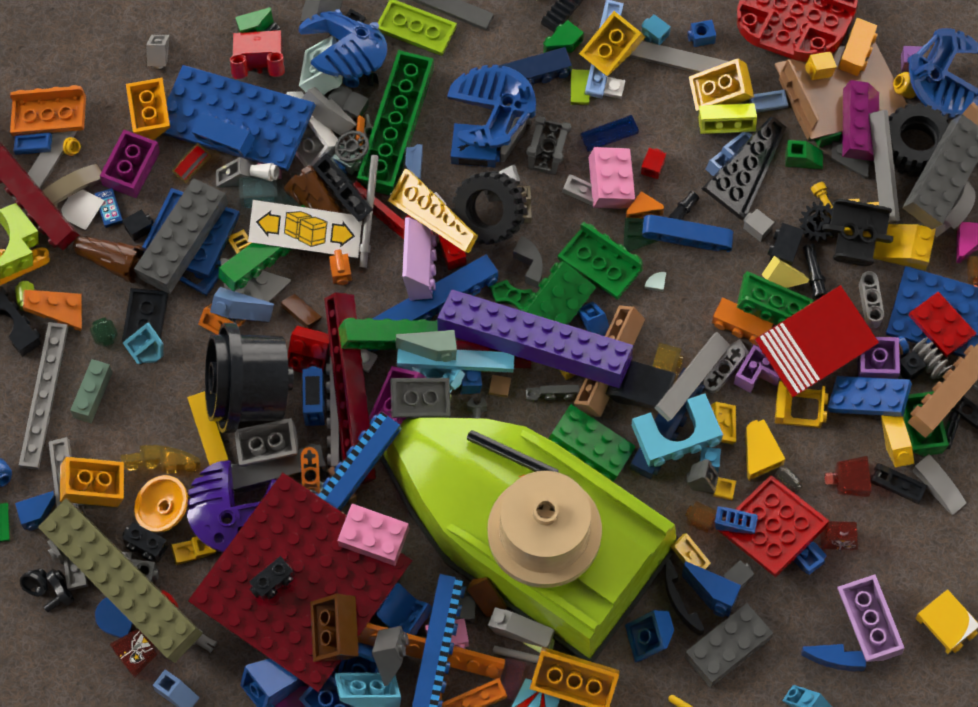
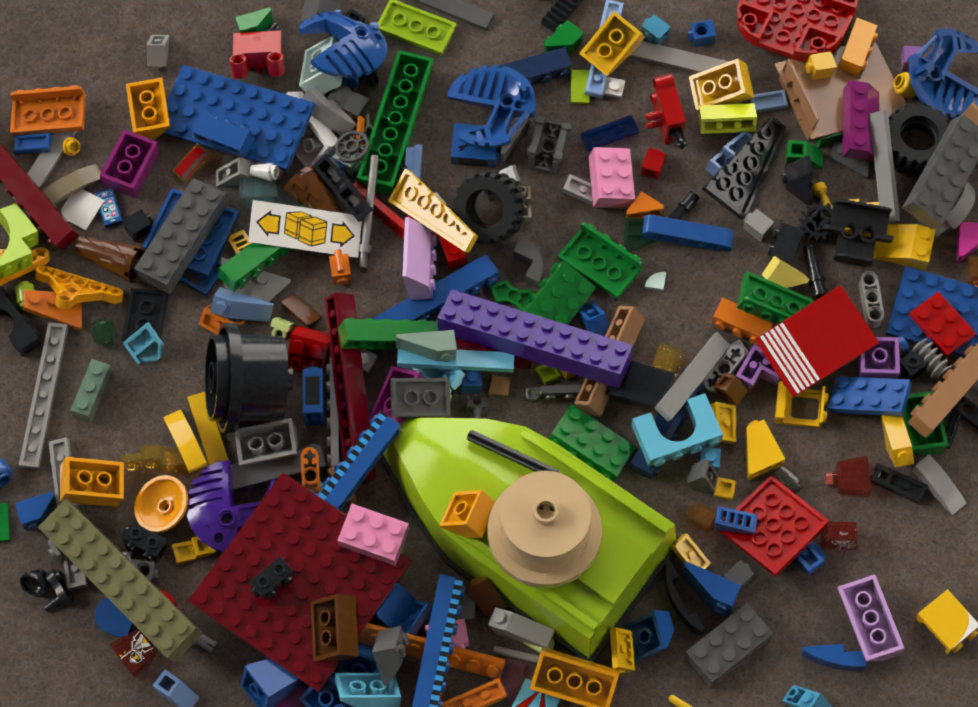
none -> light orange beam [35,266,123,309]
none -> yellow slope [163,409,208,473]
none -> yellowish green tile [270,317,295,339]
none -> light orange slope [439,490,495,538]
none -> lime tile [535,365,561,386]
none -> yellow bracket [610,628,635,674]
none -> red piece [645,74,687,149]
none -> reddish brown brick [713,372,748,405]
none -> black slope [781,156,813,205]

